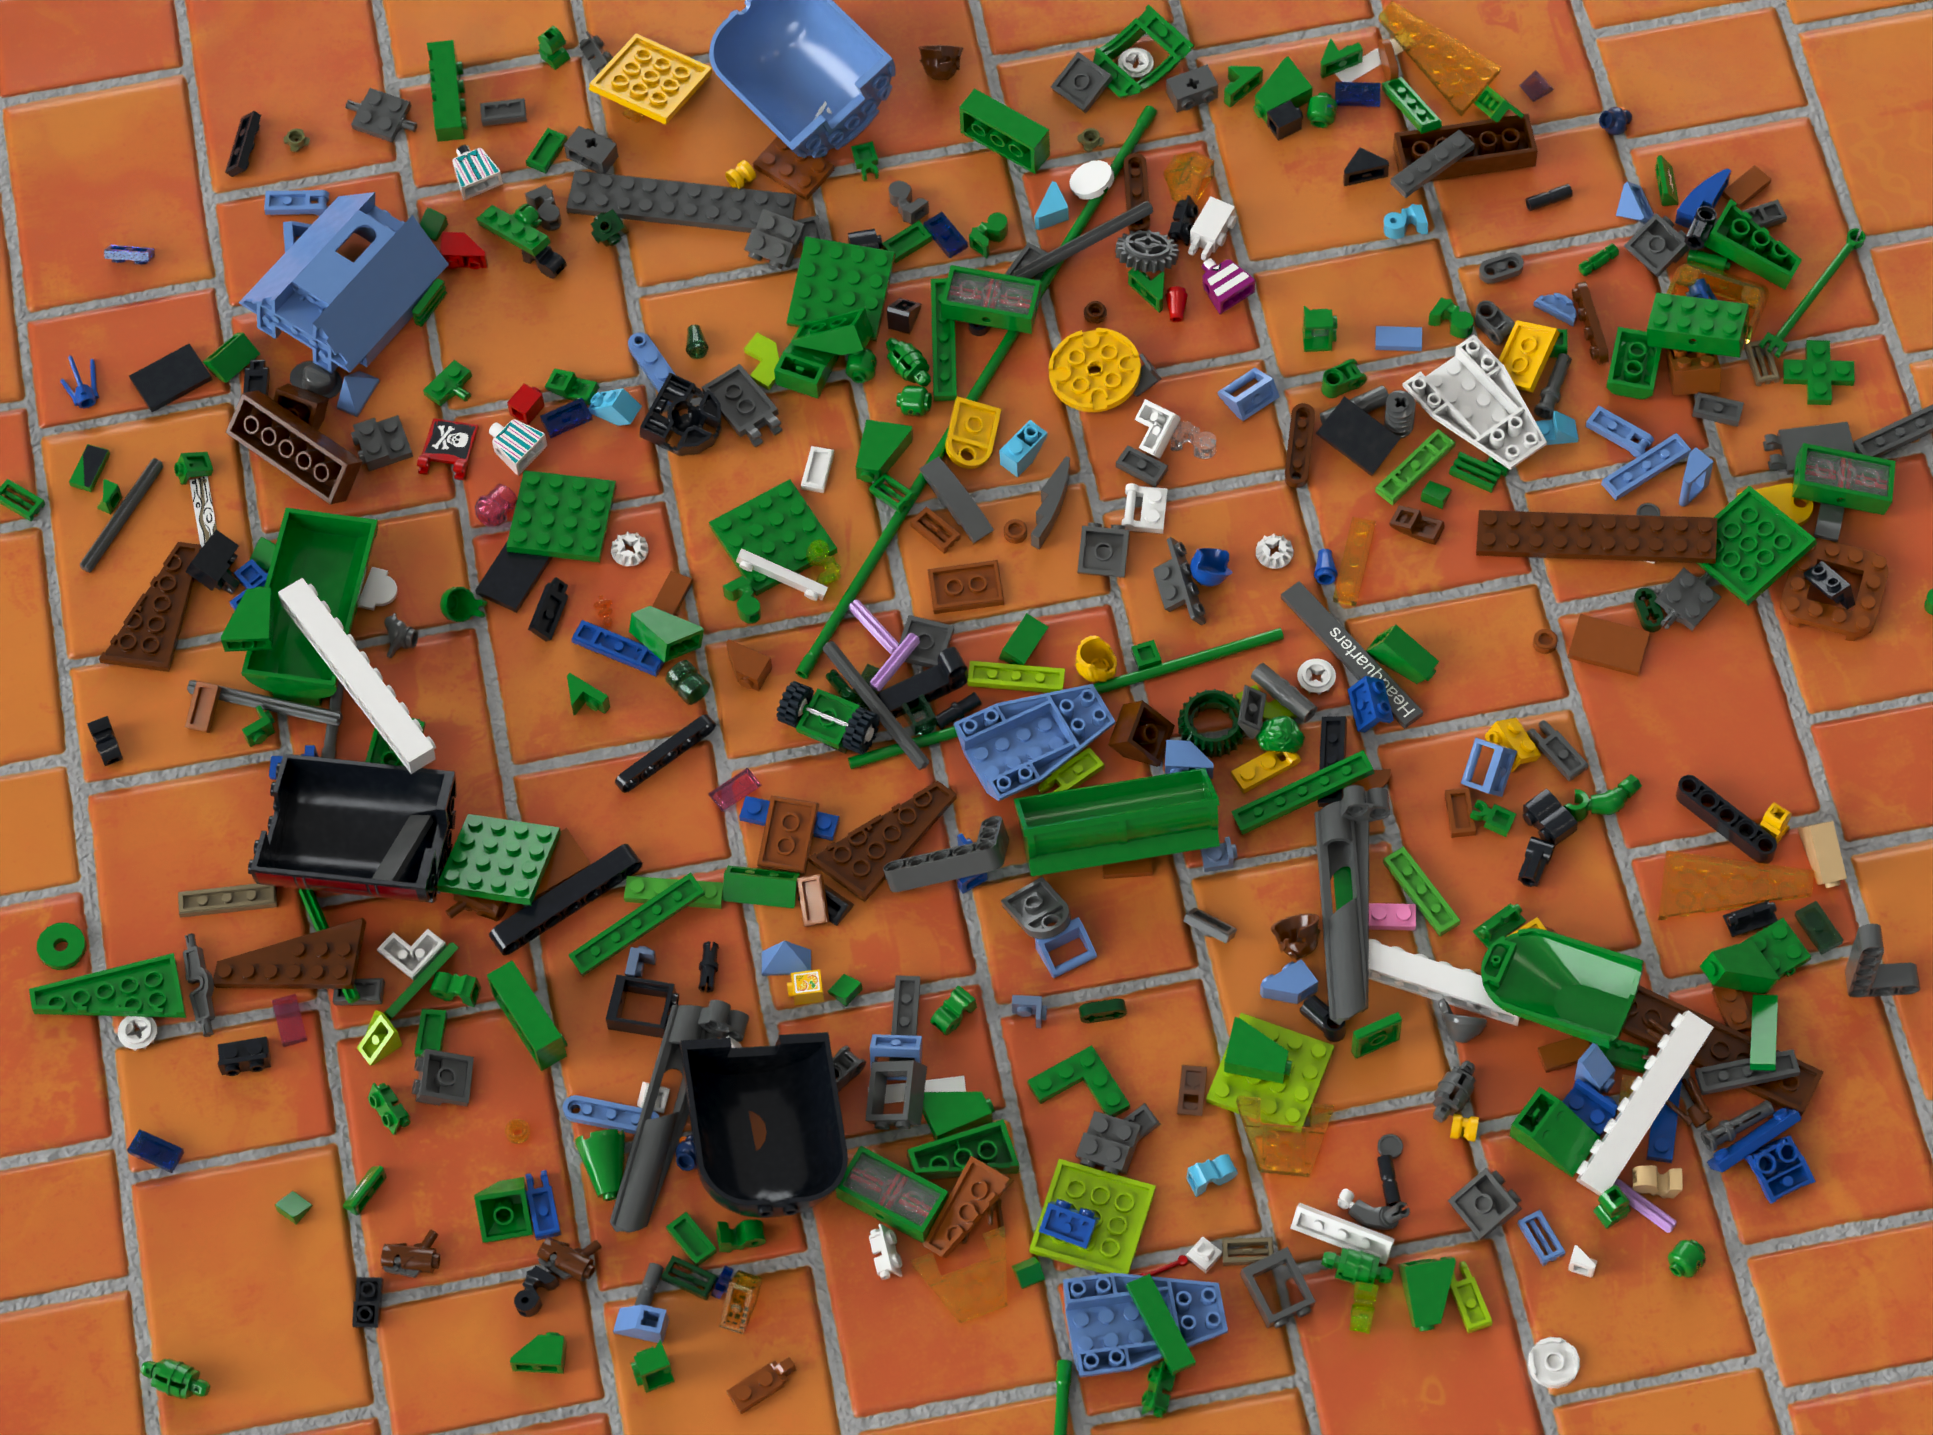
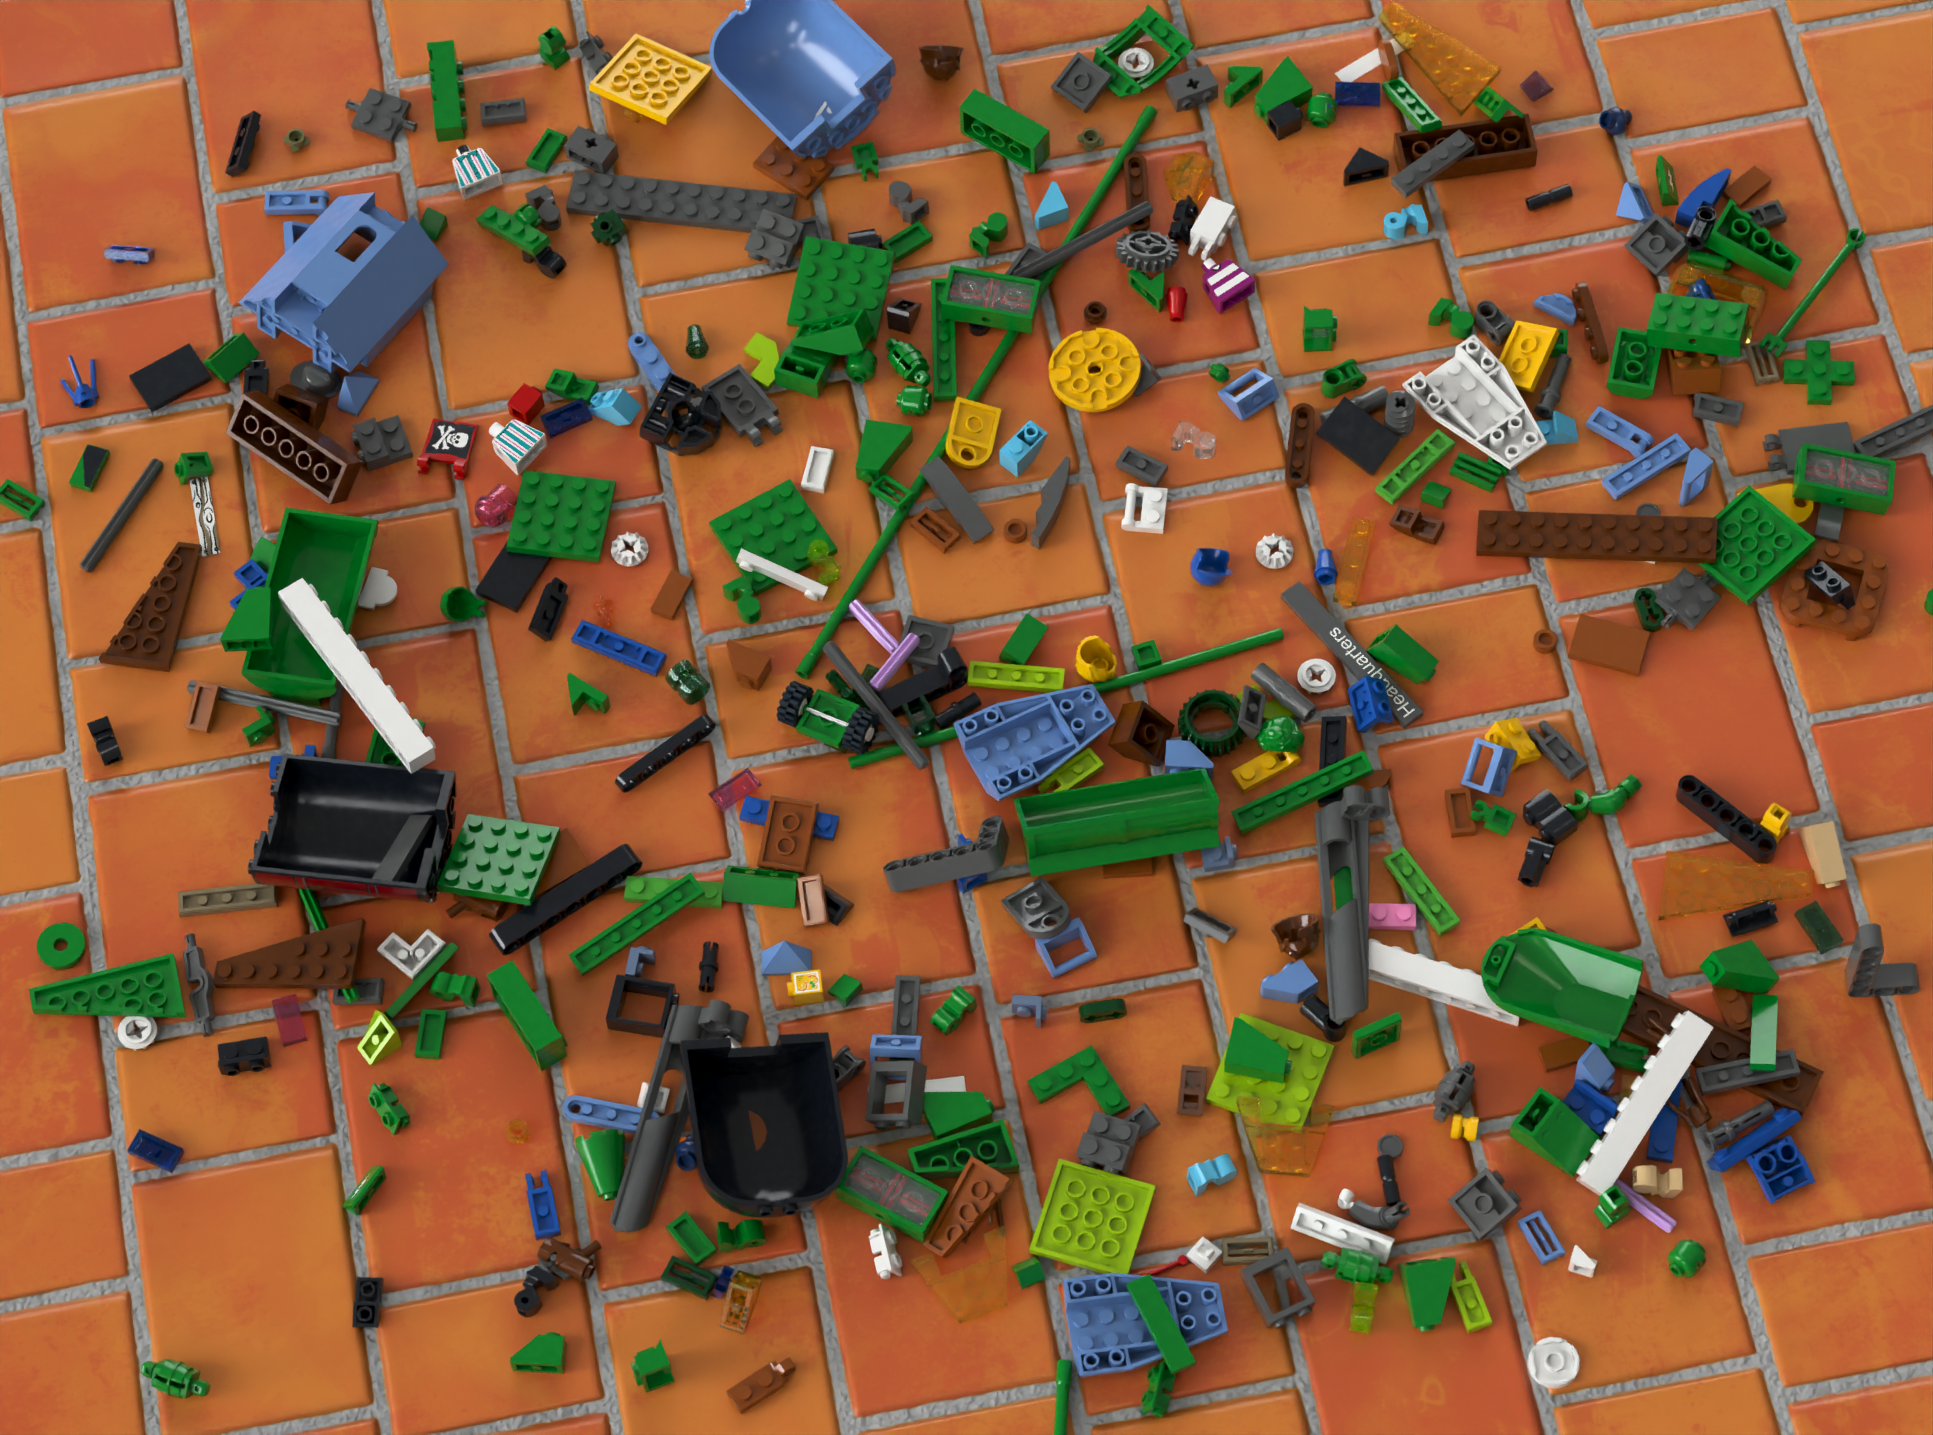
green slope [97,479,123,514] -> none
black hinge [185,529,240,594] -> none
green slope [275,1191,312,1225] -> none
reddish brown piece [381,1230,440,1278] -> none
dark grey animal [384,613,418,658] -> none
green tile [412,278,447,327] -> none
dark grey plate [412,1048,474,1107] -> none
green plate [423,360,472,406] -> none
red slope [440,232,488,269] -> none
green slope [474,1177,533,1243] -> none
medium blue slope [613,1305,669,1344] -> none
green slope [629,606,704,663] -> none
dark grey piece [634,1263,664,1306] -> none
yellow wheel [725,160,756,190] -> none
reddish brown wing [808,781,957,902] -> none
clear blue plate [923,212,968,259] -> none
dark orange tile [928,560,1004,614] -> none
blue bracket [1039,1199,1100,1249] -> none
white tile [1069,160,1114,200] -> none
dark grey plate [1077,523,1130,578] -> none
white brick [1135,399,1181,459] -> none
dark grey bracket [1153,537,1206,625] -> none
green slope [1320,39,1363,79] -> none
medium blue tile [1375,326,1422,351] -> none
dark grey hat [1438,998,1488,1043] -> none
green hinge [1473,903,1526,949] -> none
dark grey plate [1479,253,1524,284] -> none
green axle [1578,244,1619,276] -> none
green plate [1743,918,1811,978] -> none
none -> green plate [1208,363,1231,384]

